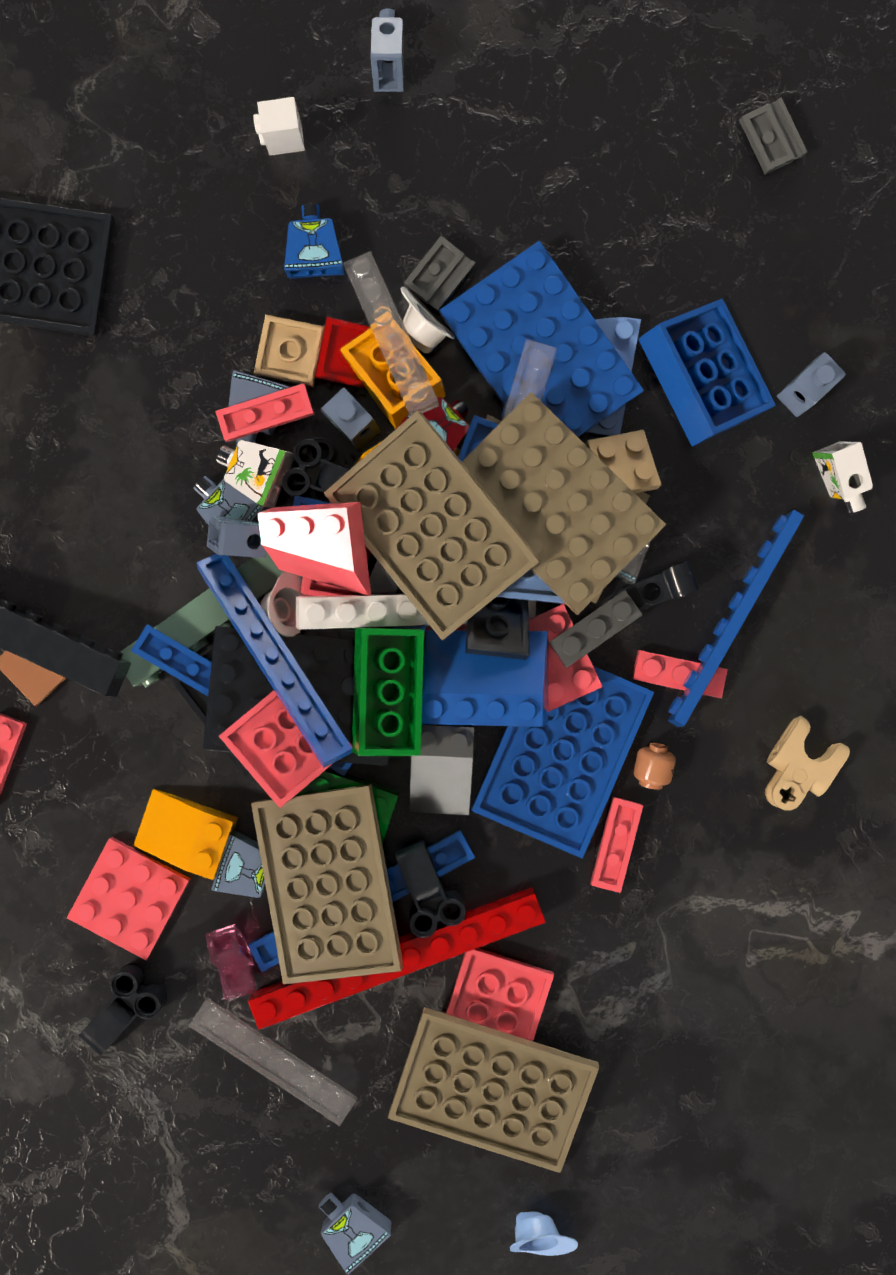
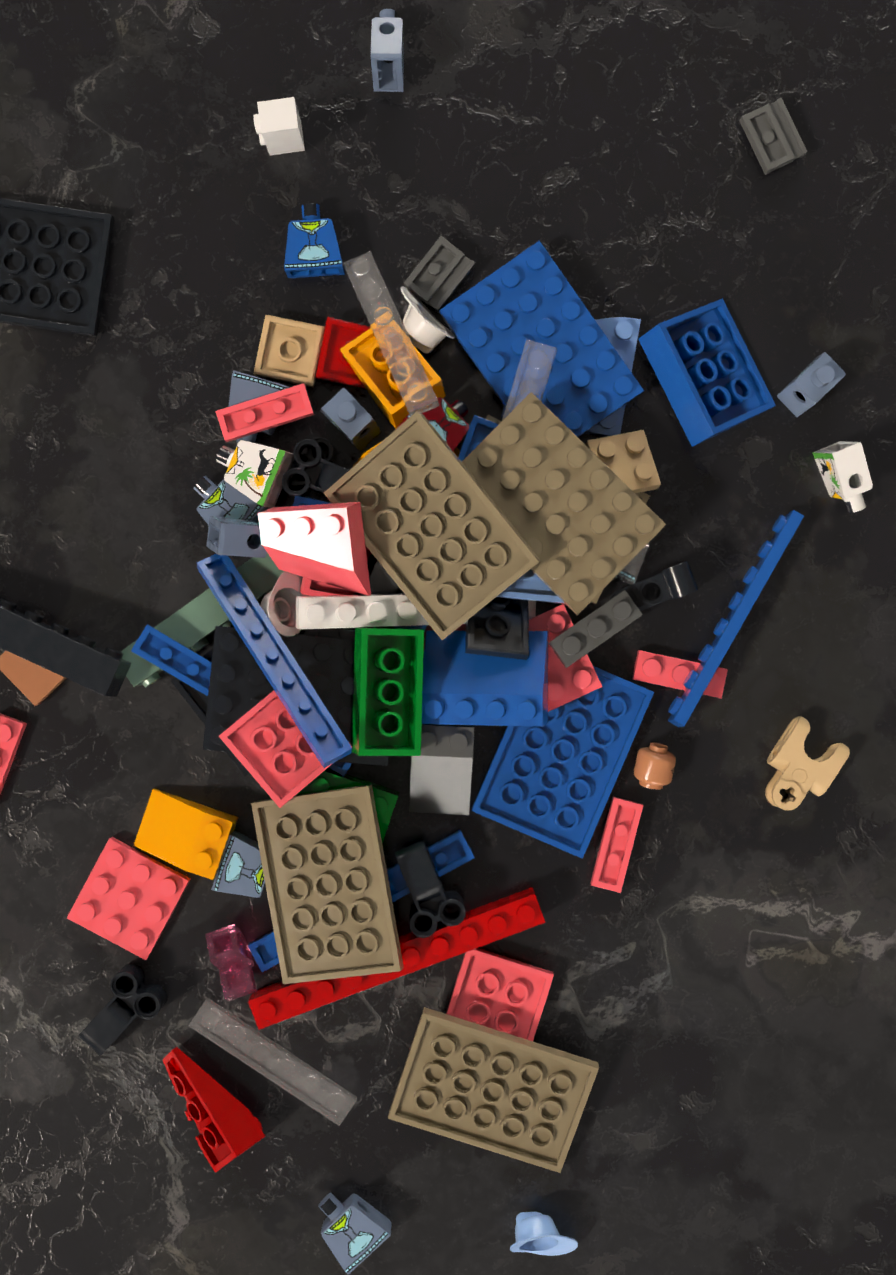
none -> red wedge [162,1047,265,1173]

